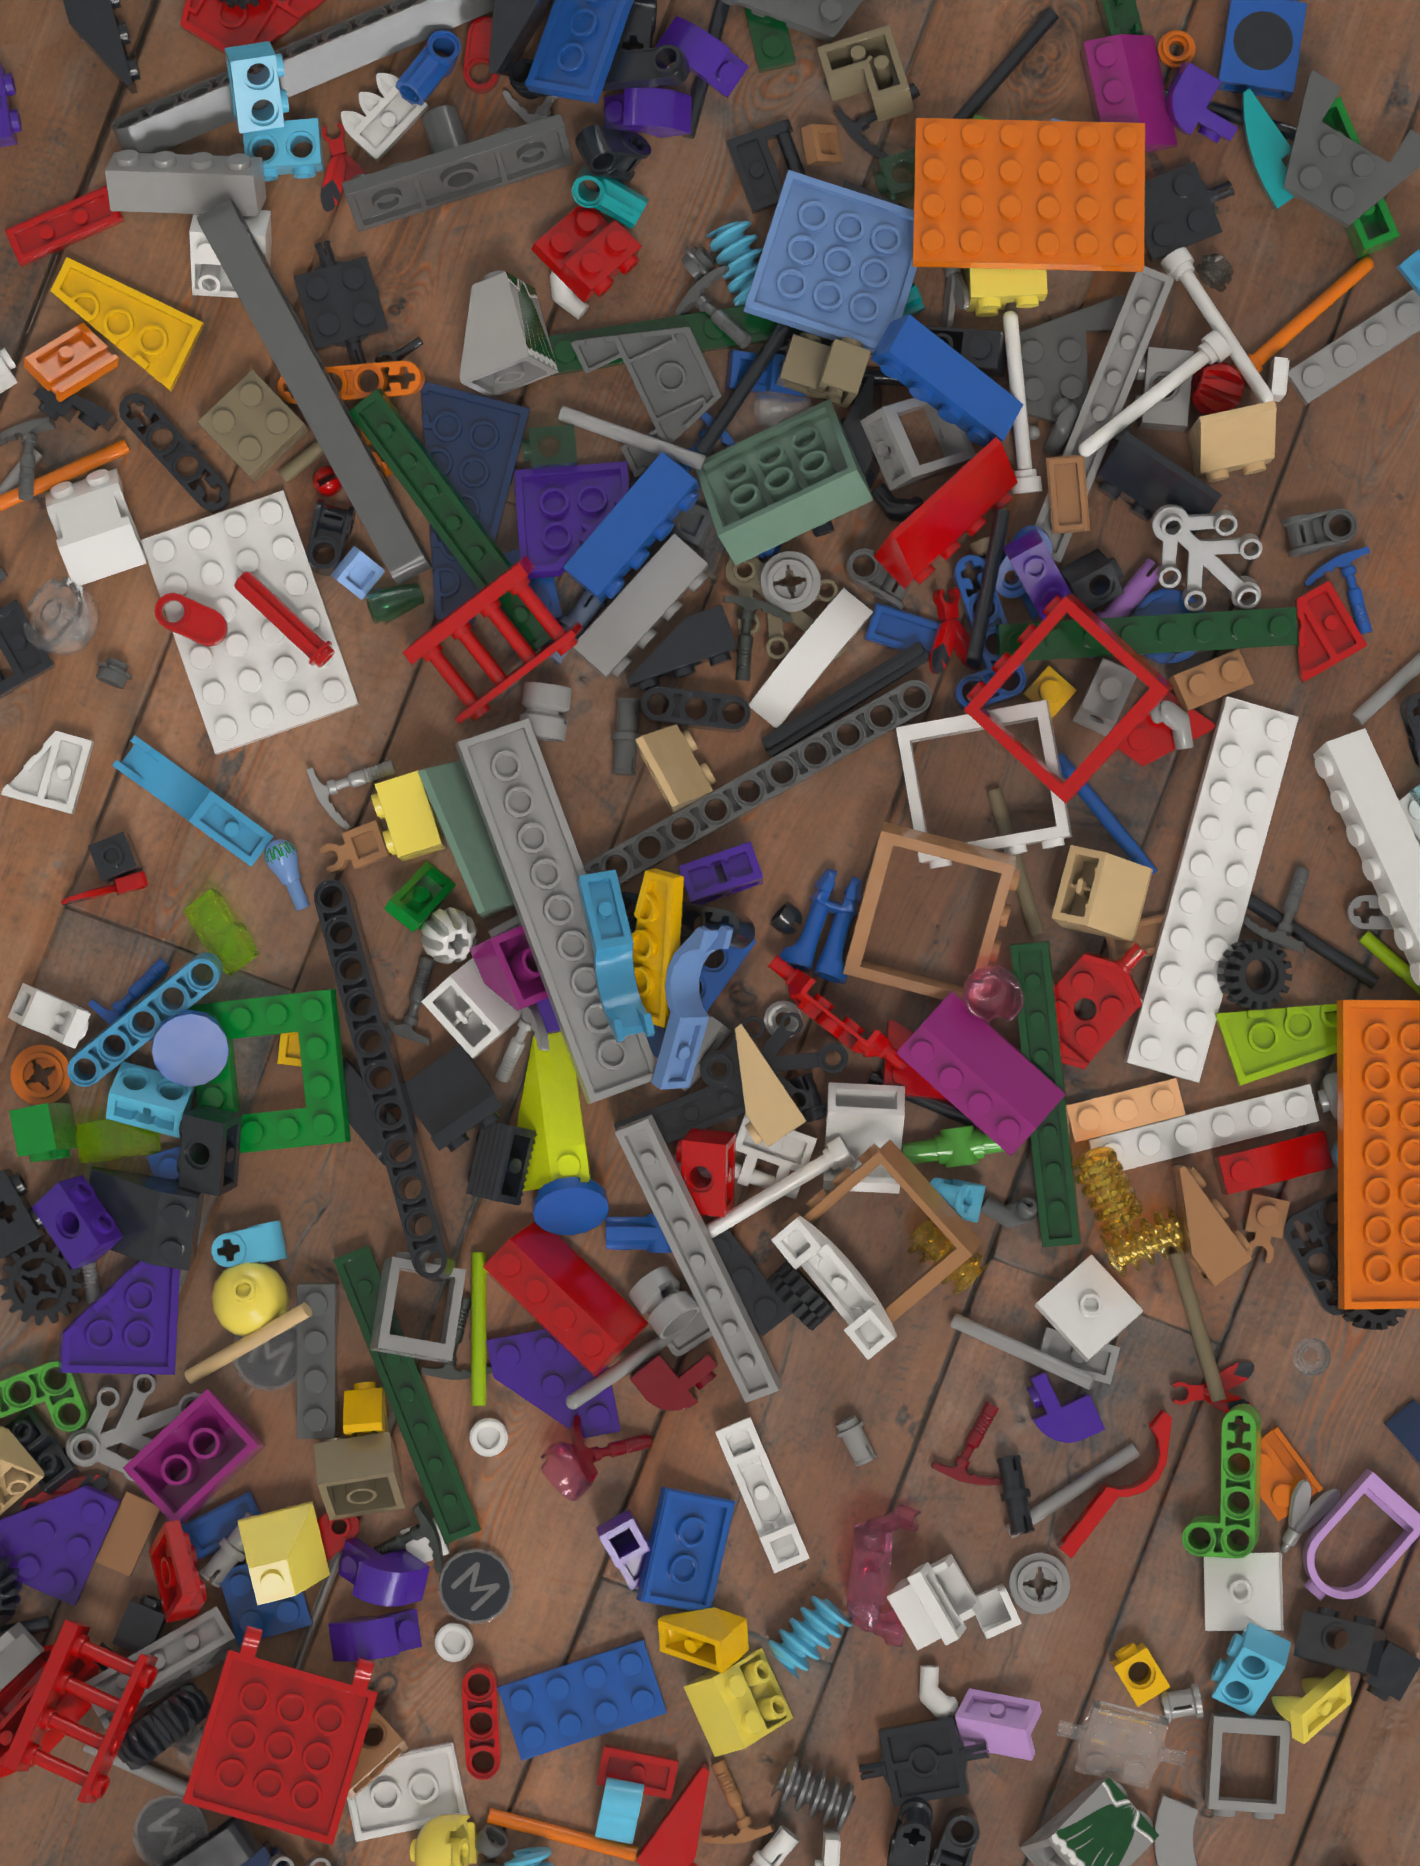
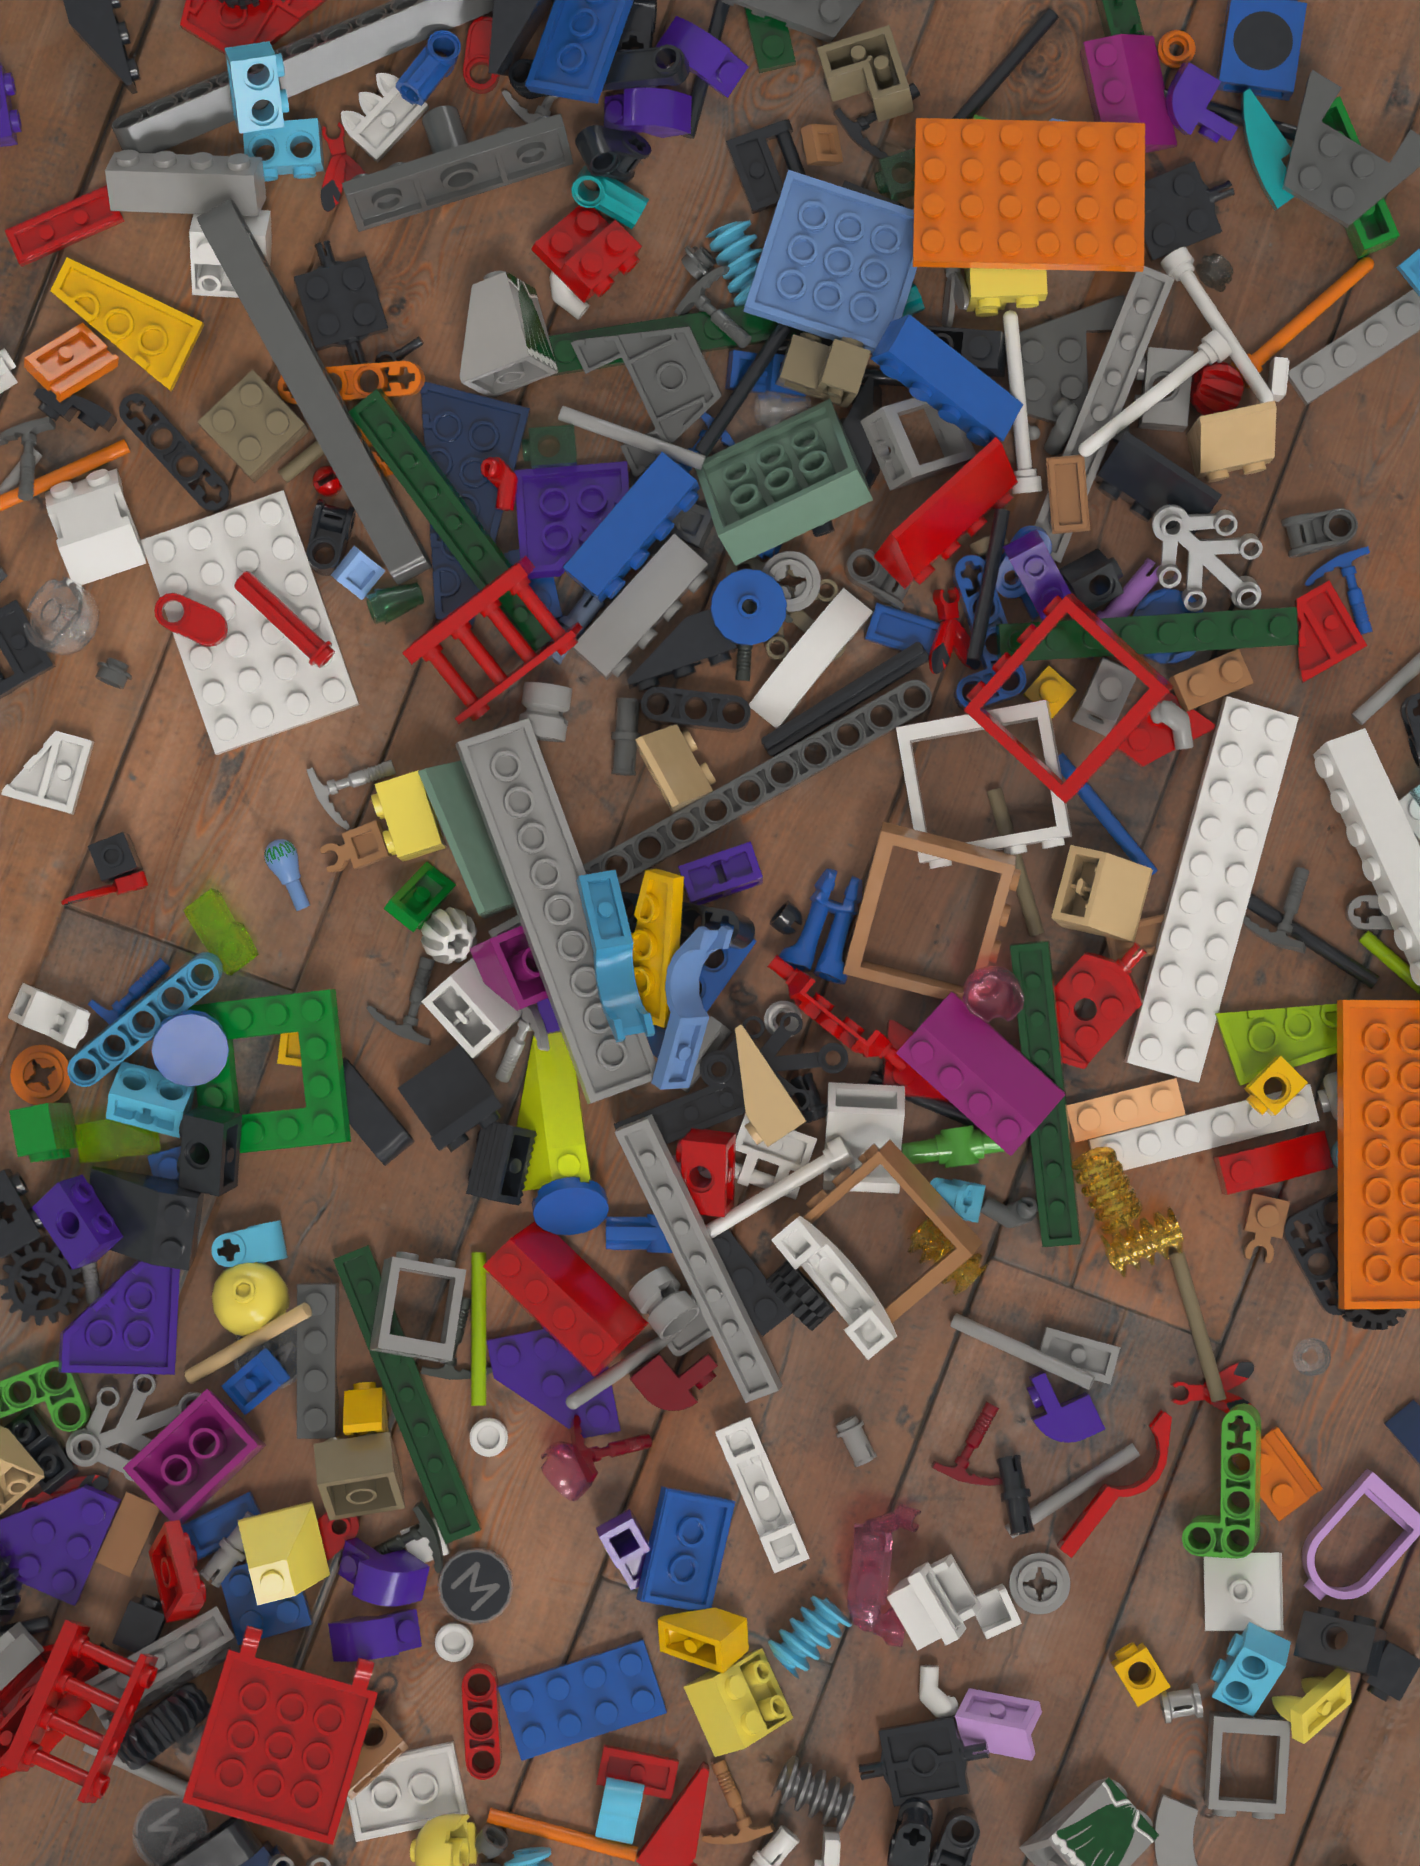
dark azure piece [112,735,274,867] -> none
black beam [314,879,454,1282] -> none
black arm [871,483,924,522] -> none
white plate [1035,1254,1143,1363] -> none
clear plate [1056,1699,1187,1790] -> none
medium nougat slope [1171,1164,1252,1287] -> none
black tyre [1217,939,1293,1010] -> none
light grey piece [1280,1479,1340,1553] -> none
none -> blue slope [221,1348,290,1415]
none -> red arm [480,457,518,511]
none -> blue plate [710,569,787,646]
none -> yellow brick [1244,1056,1308,1116]

